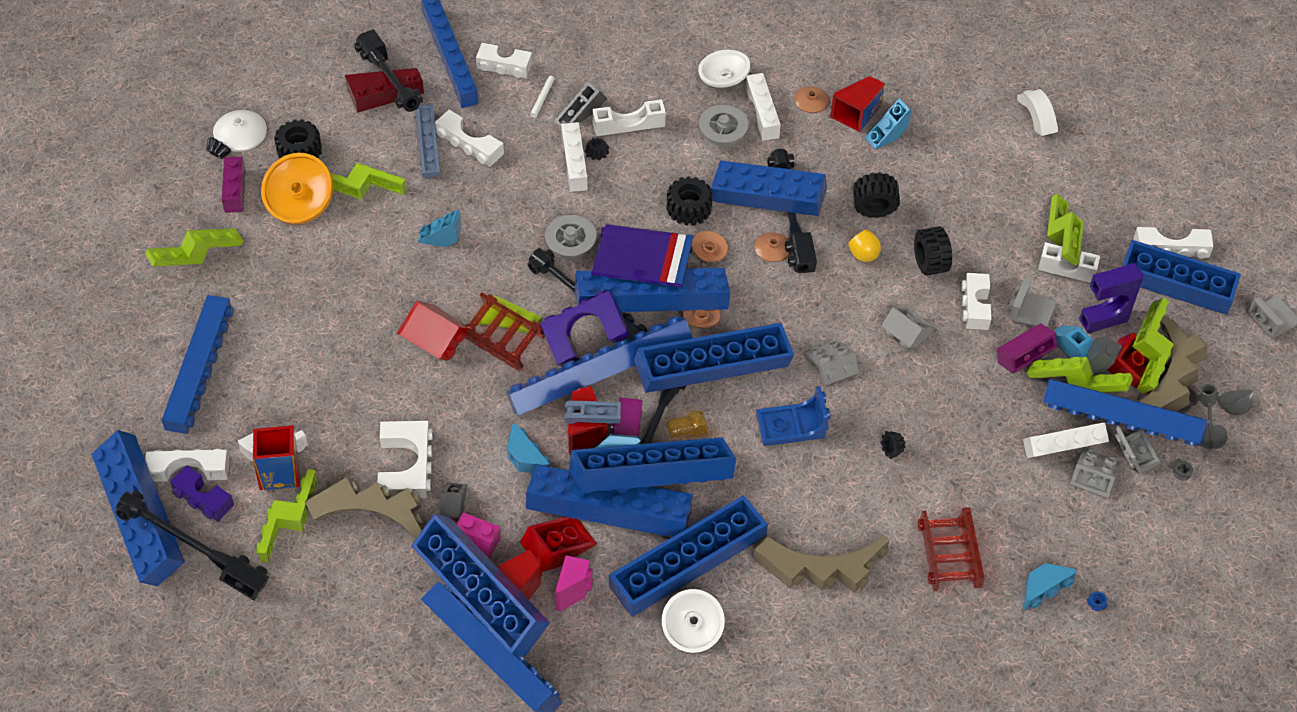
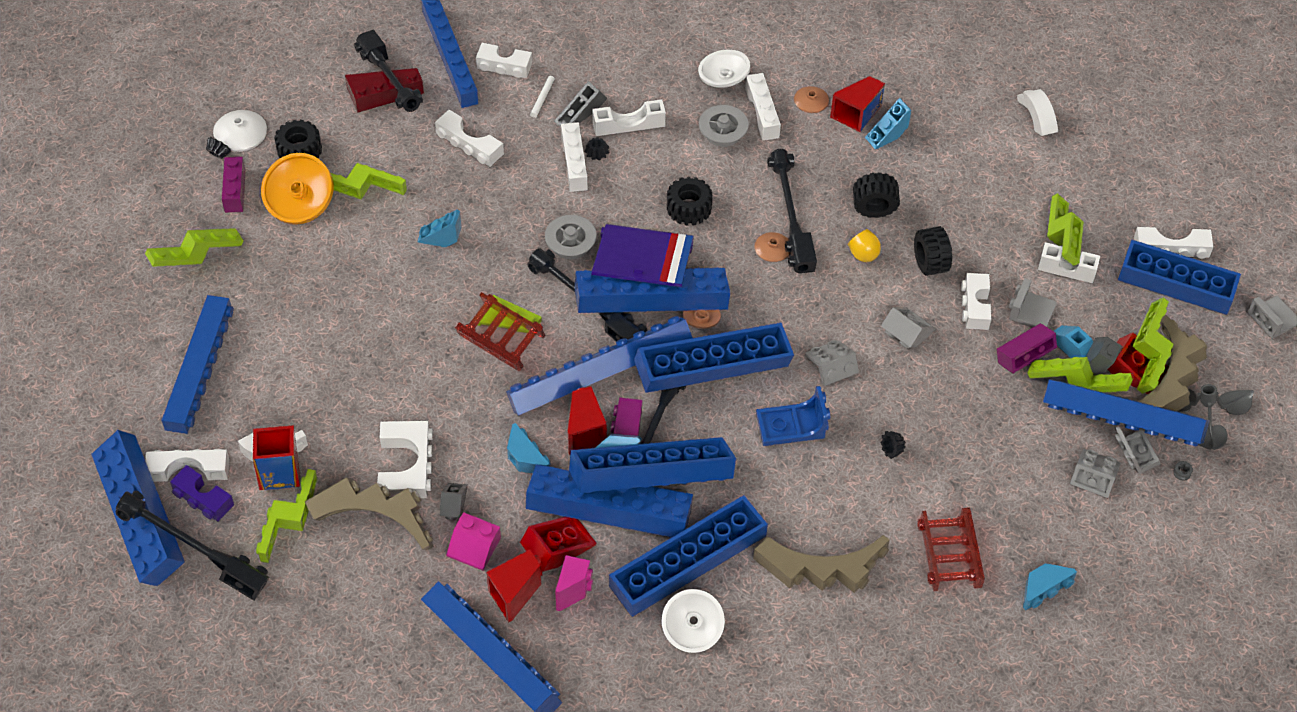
slope [397,301,468,361] -> none
blue brick [411,514,550,656] -> none
sand blue plate [416,104,441,178] -> none
dark purple arch [540,290,631,367] -> none
sand blue plate [564,401,621,424] -> none
clear yellow piece [667,411,708,438] -> none
nougat dish [692,231,728,262] -> none
blue brick [711,160,827,216] -> none
white arch [1023,422,1109,458] -> none
dark purple arch [1079,263,1144,334] -> none
blue plate [1087,591,1108,611] -> none

